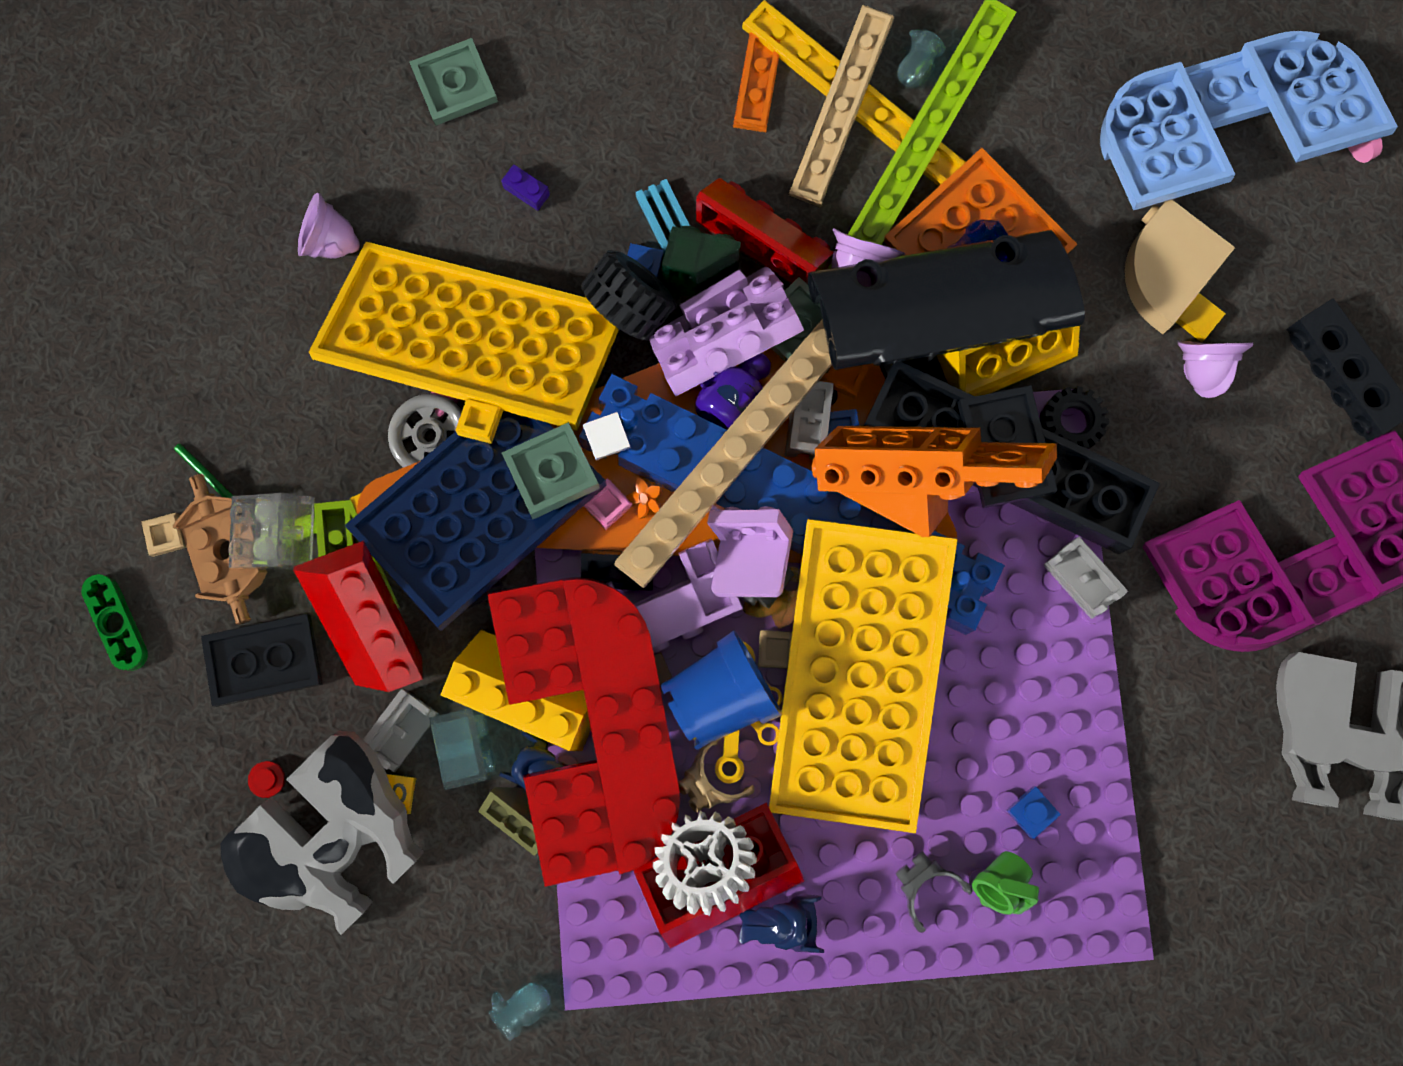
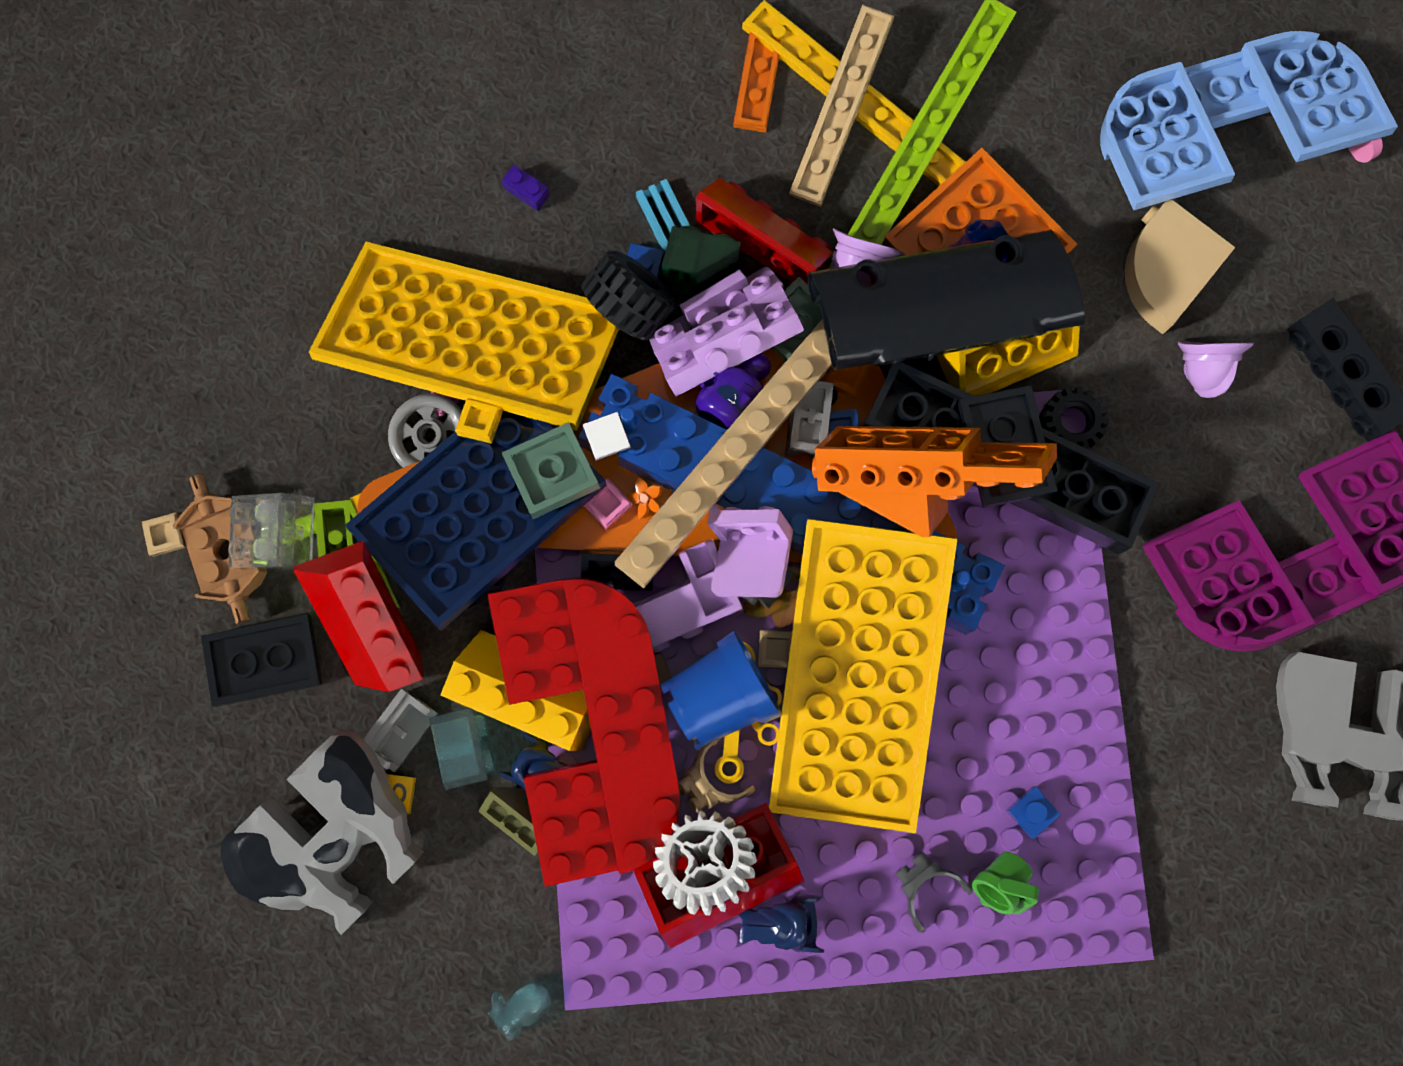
green beam [81,574,148,671] -> none
green axle [174,444,265,530] -> none
red plate [248,761,286,798] -> none
lavender piece [298,193,360,259] -> none
sand green plate [409,38,498,126] -> none
clear light blue animal [897,29,946,89] -> none
light grey hinge [1043,537,1129,619] -> none
yellow tile [1176,293,1226,342] -> none

